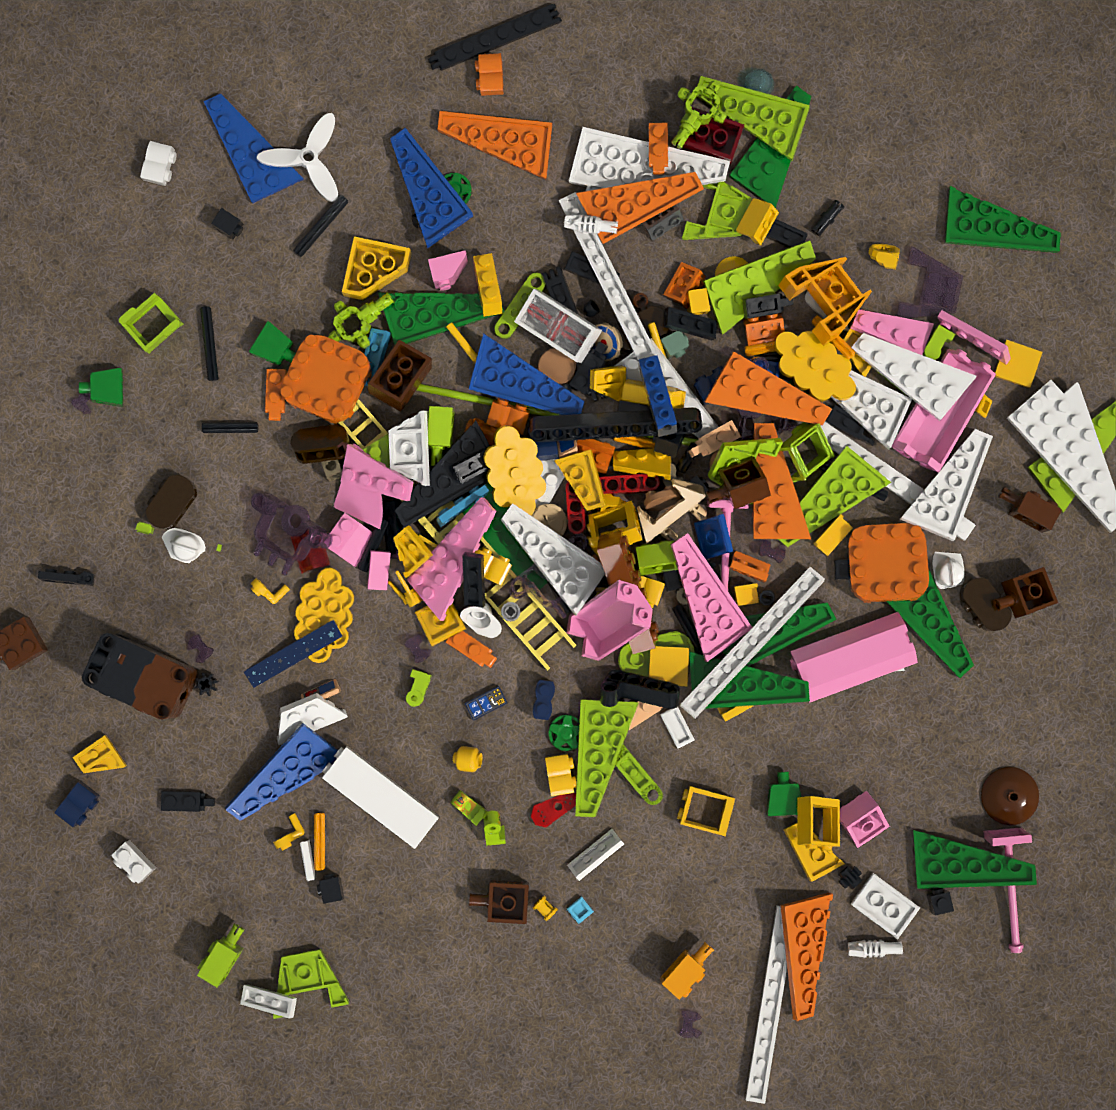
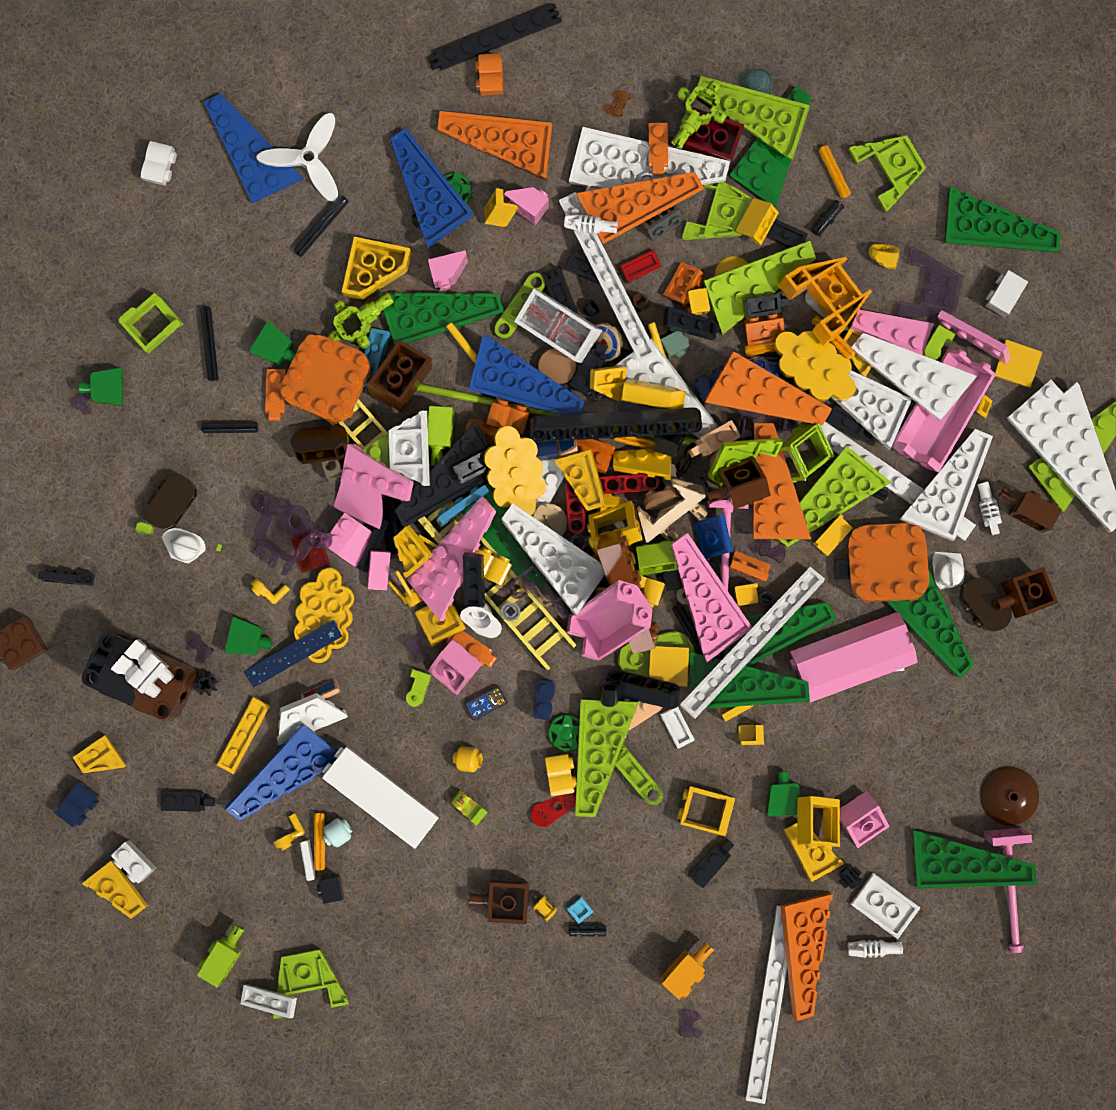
black brick [211,208,244,240] -> none
yellow brick [473,253,502,317] -> none
lime leg [483,811,506,846] -> none
white plate [567,829,624,881] -> none
blue piece [639,355,677,437] -> none
black brick [927,888,954,916] -> none
none -> yellow wing [82,859,148,918]
none -> white hips [111,639,174,698]
none -> yellow tile [217,697,270,774]
none -> green torso [224,617,273,655]
none -> light aqua head [323,818,353,847]
none -> bright pink slope [428,640,482,695]
none -> yellow panel [484,188,518,227]
none -> bright pink slope [504,187,549,225]
none -> black axle [569,925,607,937]
none -> clear orange piece [604,91,631,117]
none -> red tile [619,249,662,283]
none -> black hinge [688,839,734,888]
none -> yellow panel [738,725,764,745]
none -> light orange axle [818,145,851,199]
none -> lime wing [848,136,926,213]
none -> white hinge [978,482,1002,535]
none -> white brick [985,270,1028,318]

